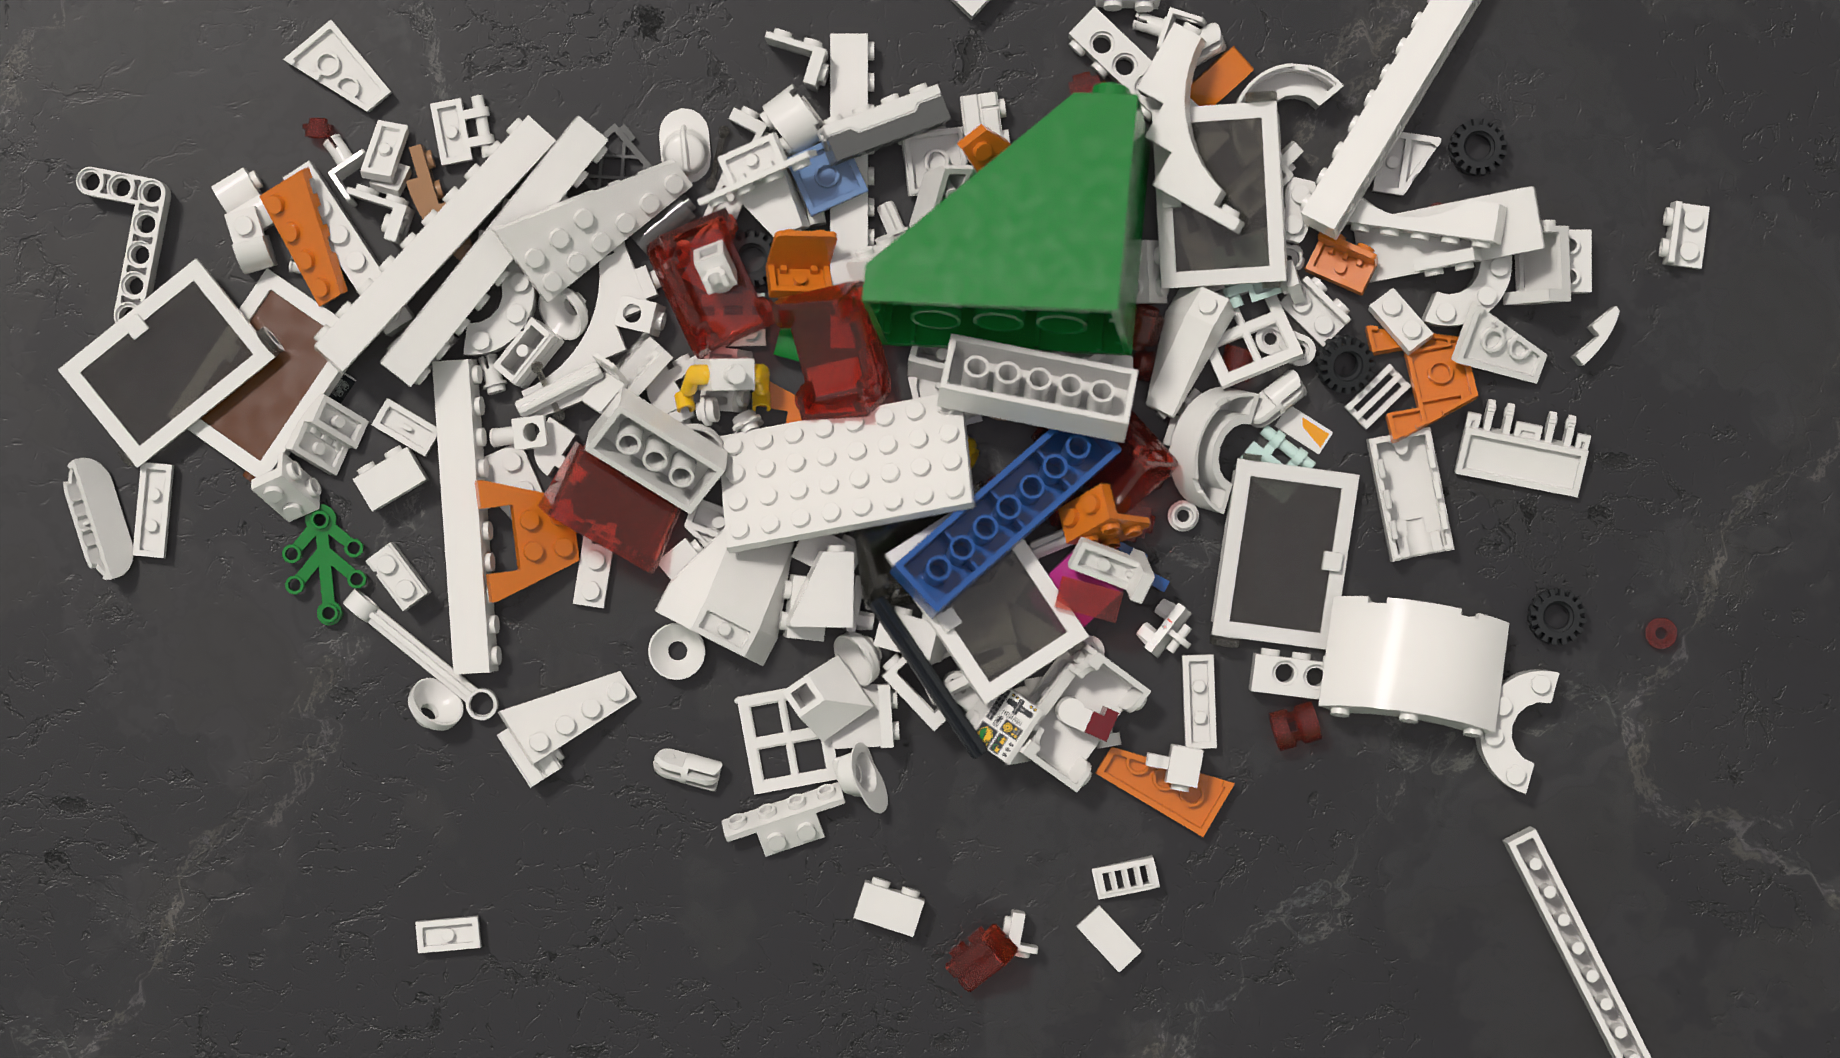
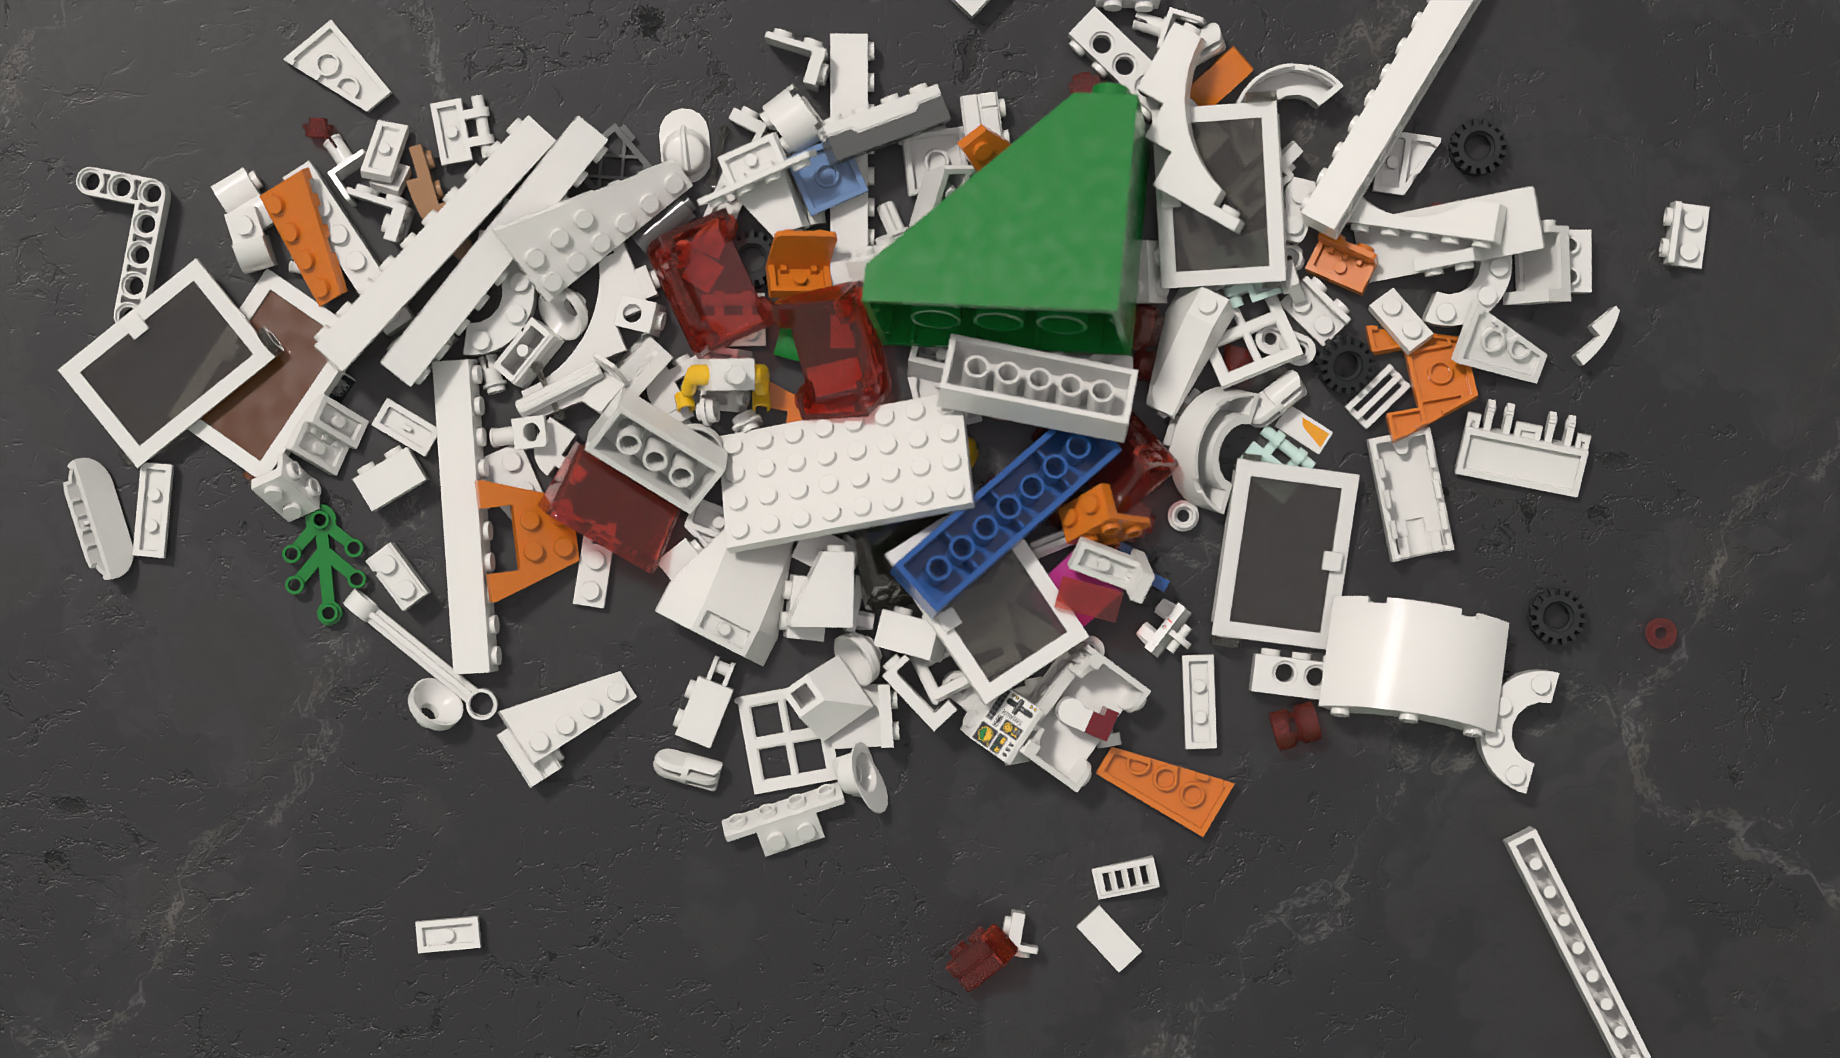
white piece [648,623,705,680] -> none
white brick [693,239,738,295] -> none
white brick [854,877,925,937] -> none
black axle [870,596,987,759] -> none
white brick [1145,744,1204,792] -> none
none -> white brick [672,655,736,748]

